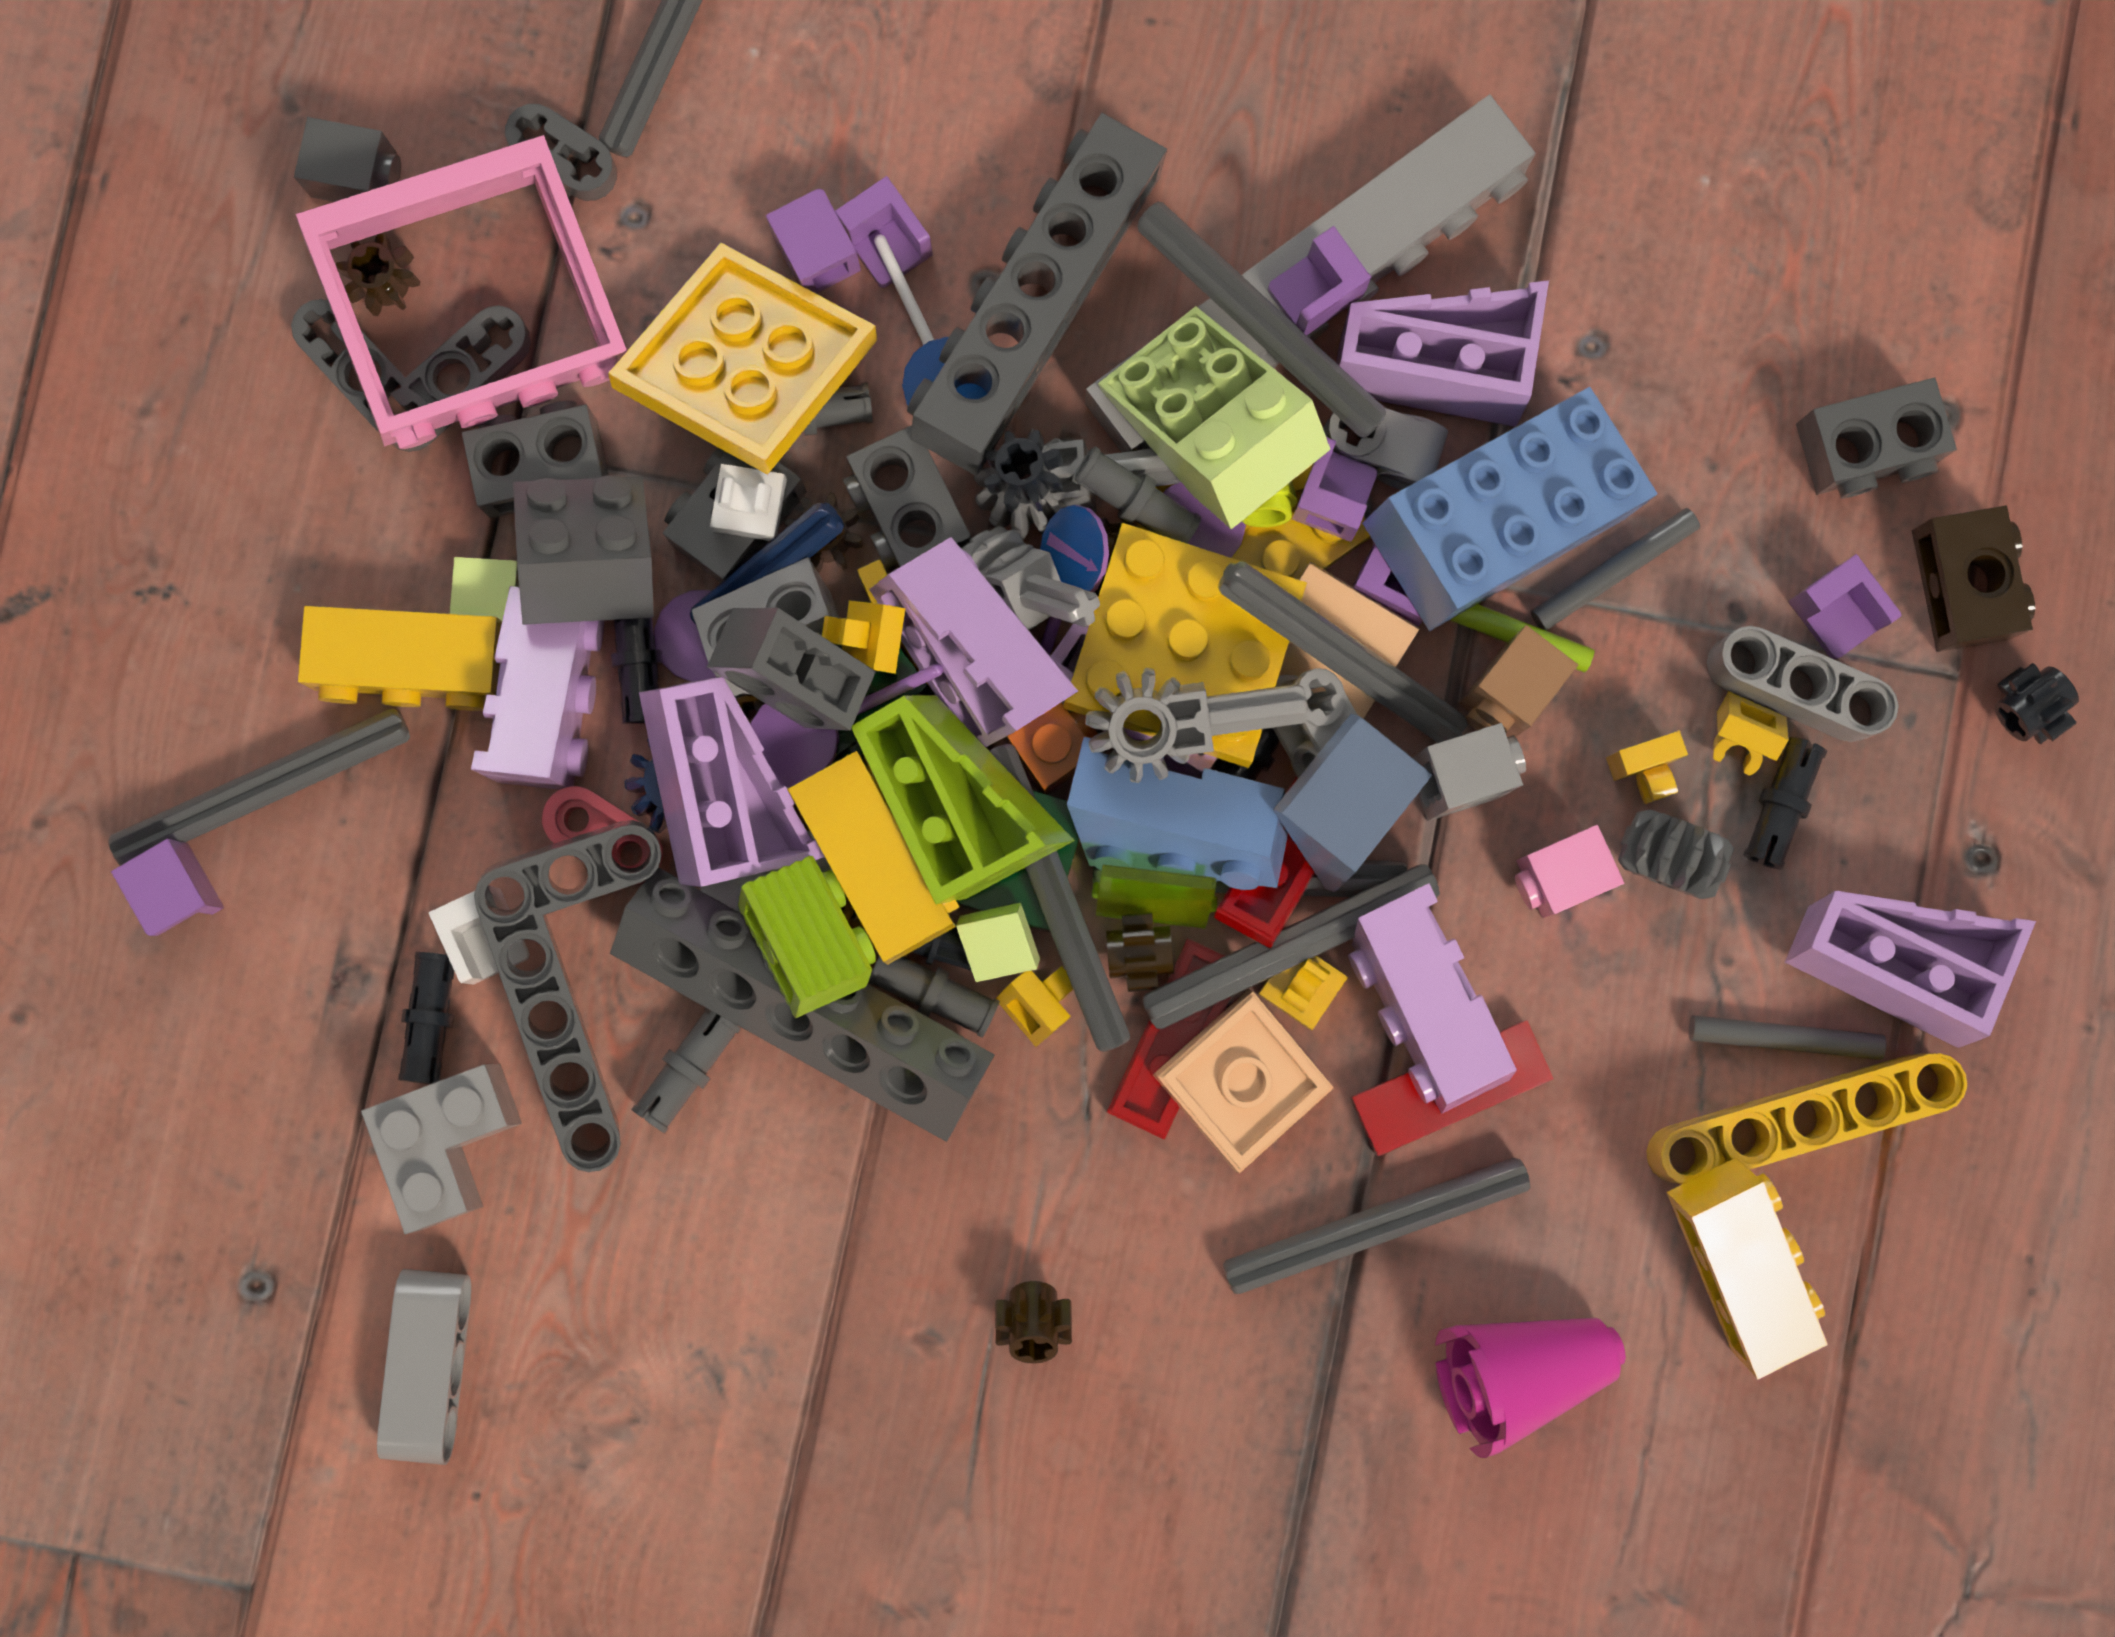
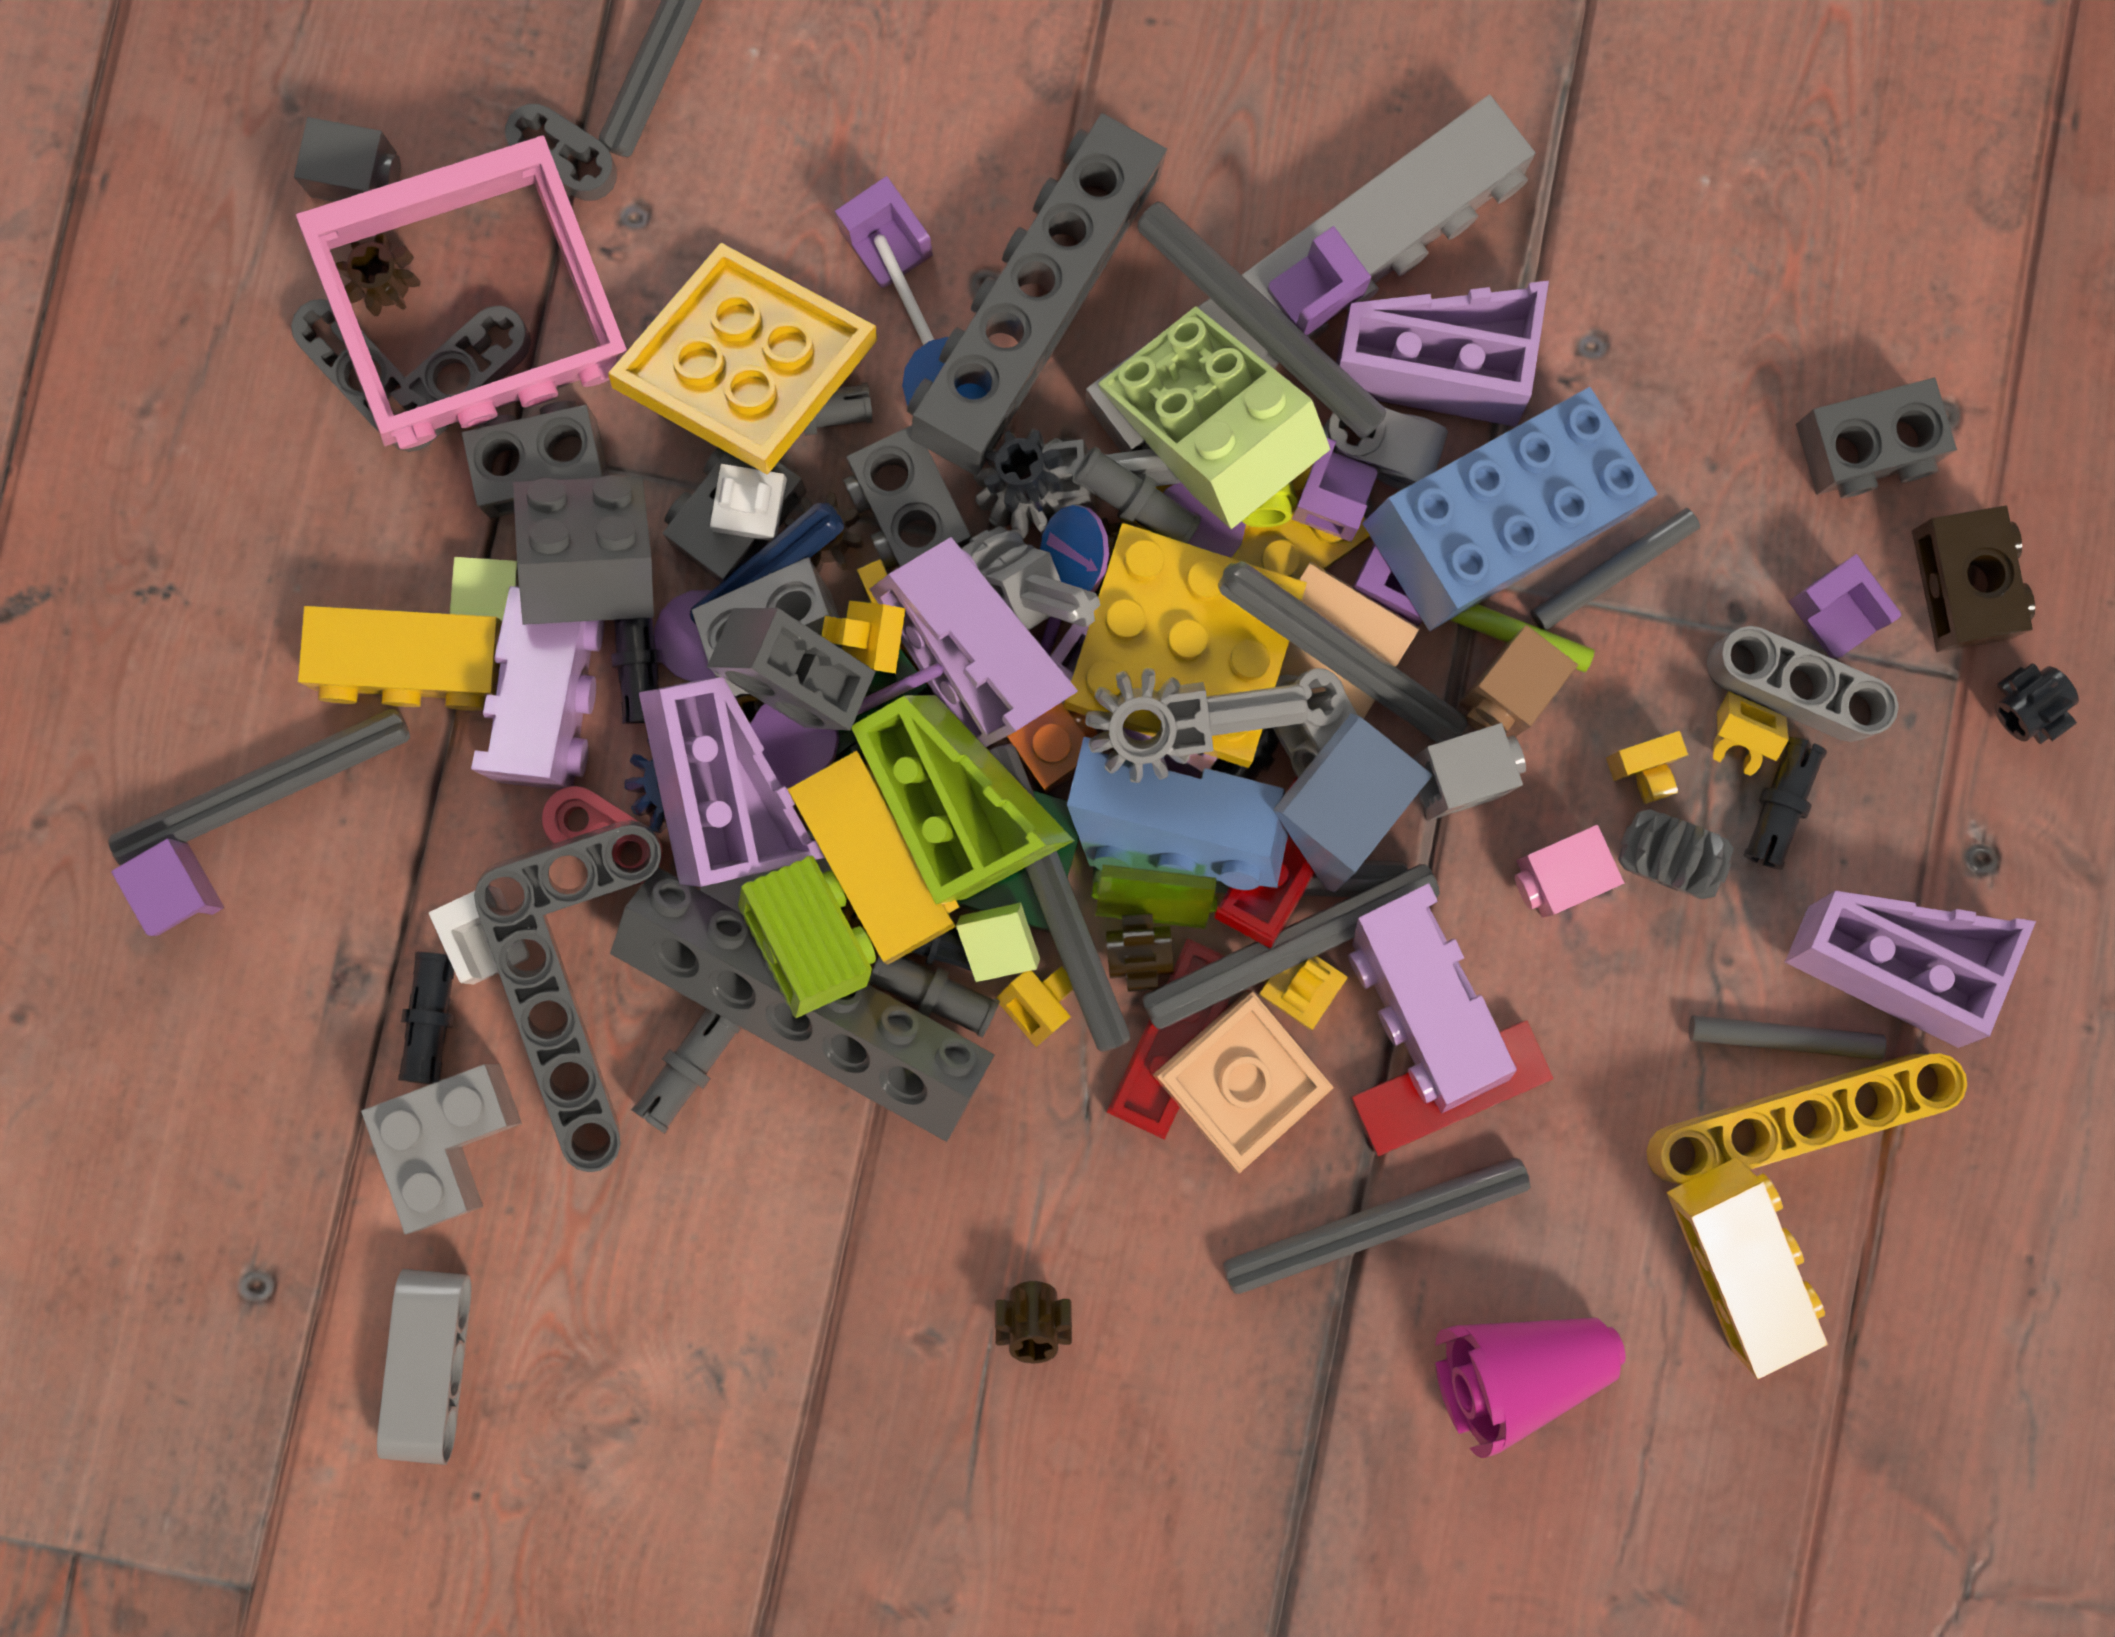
medium lavender panel [766,189,861,294] -> none

